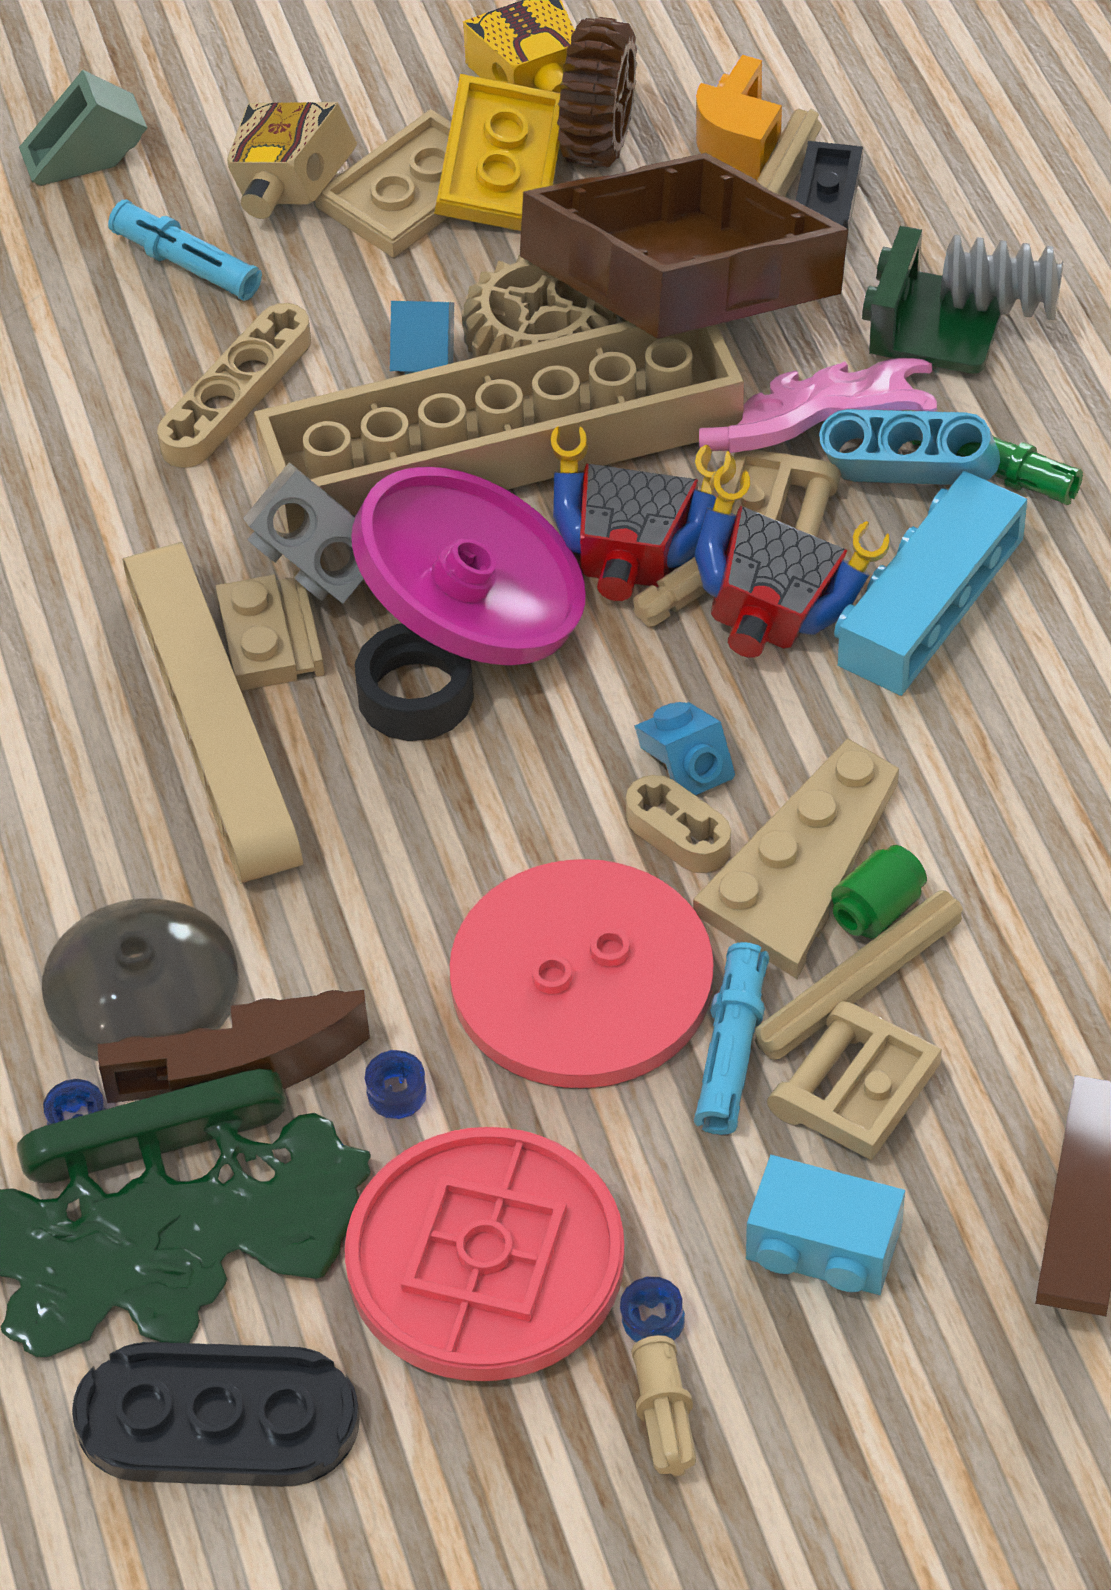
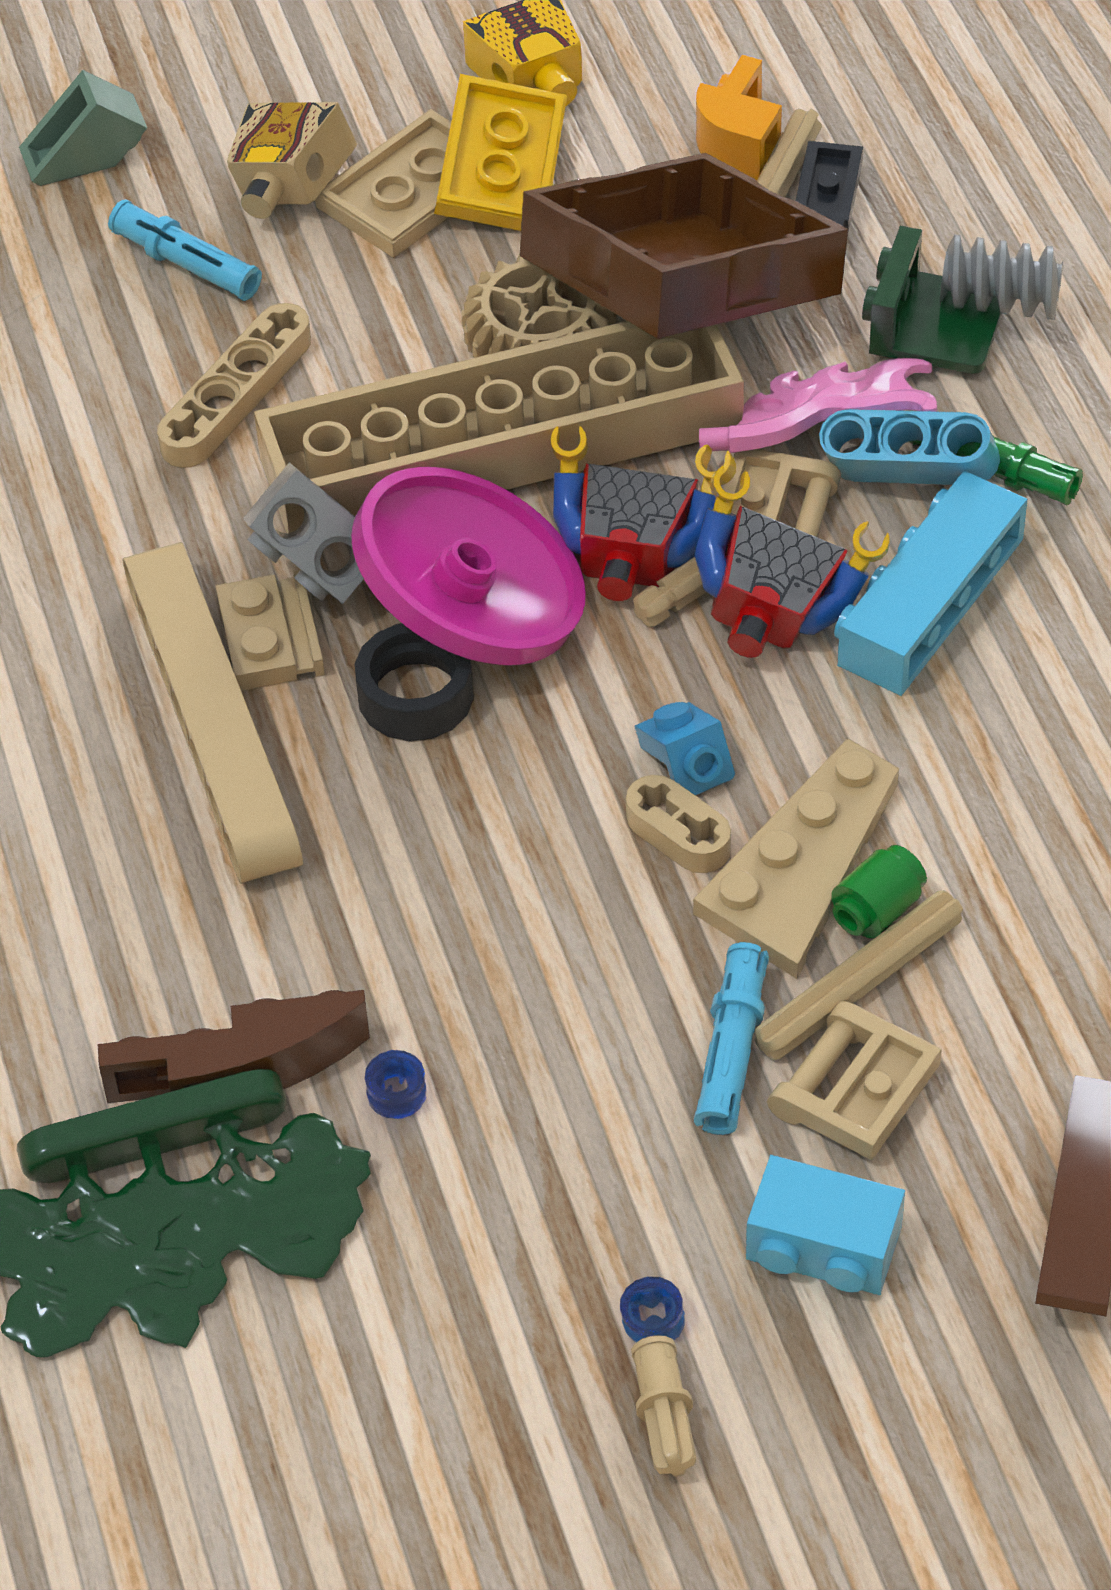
clear smoke dish [42,898,239,1061] -> none
clear blue bush [43,1079,106,1125] -> none
black tile [72,1342,360,1487] -> none
coral plate [345,1127,625,1381] -> none
dark azure brick [390,301,454,375] -> none
coral plate [450,859,713,1088] -> none
reddish brown gear [557,17,638,168] -> none

